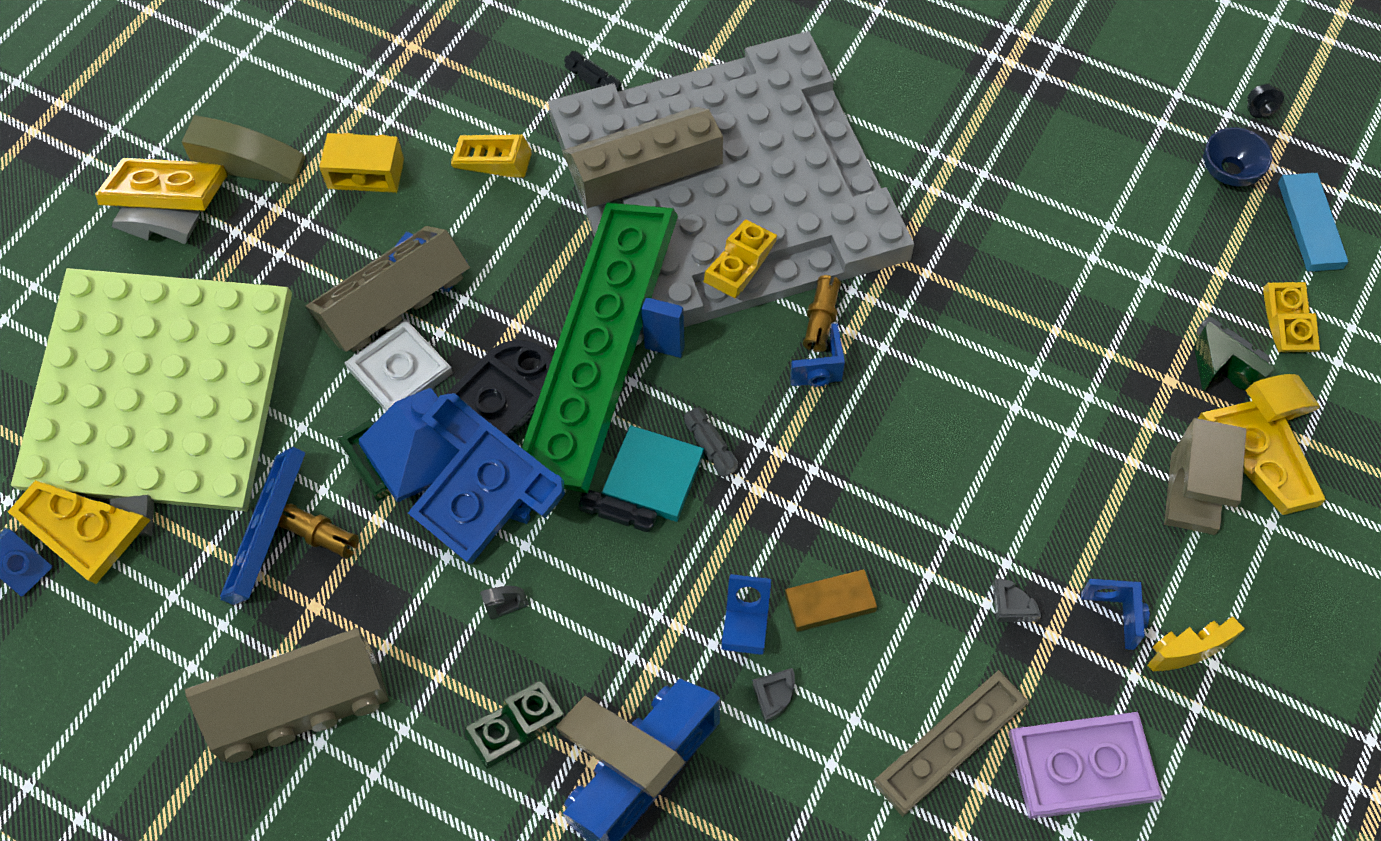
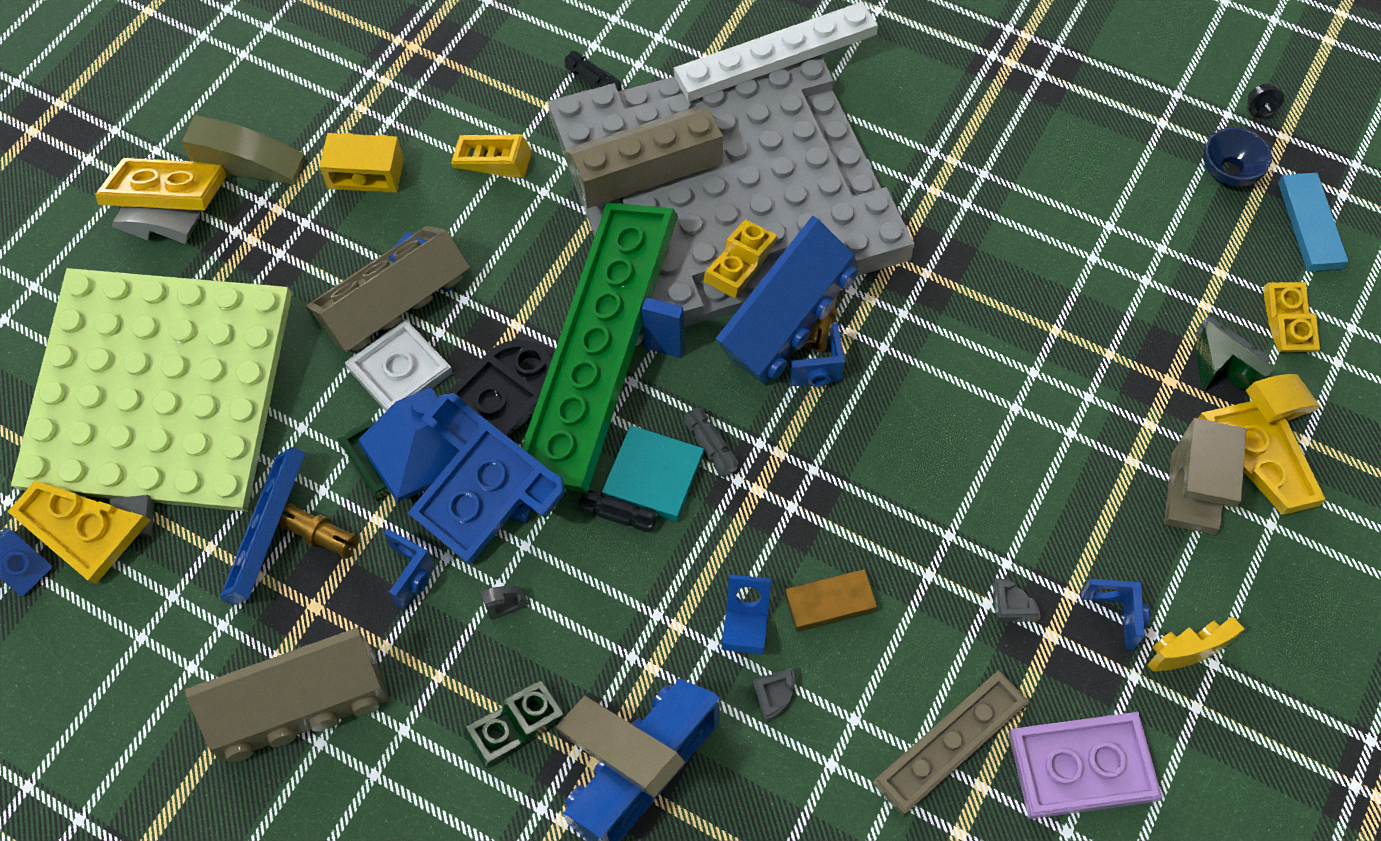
none -> blue bracket [384,528,434,610]
none -> white plate [674,2,878,102]
none -> blue slope [716,215,858,386]

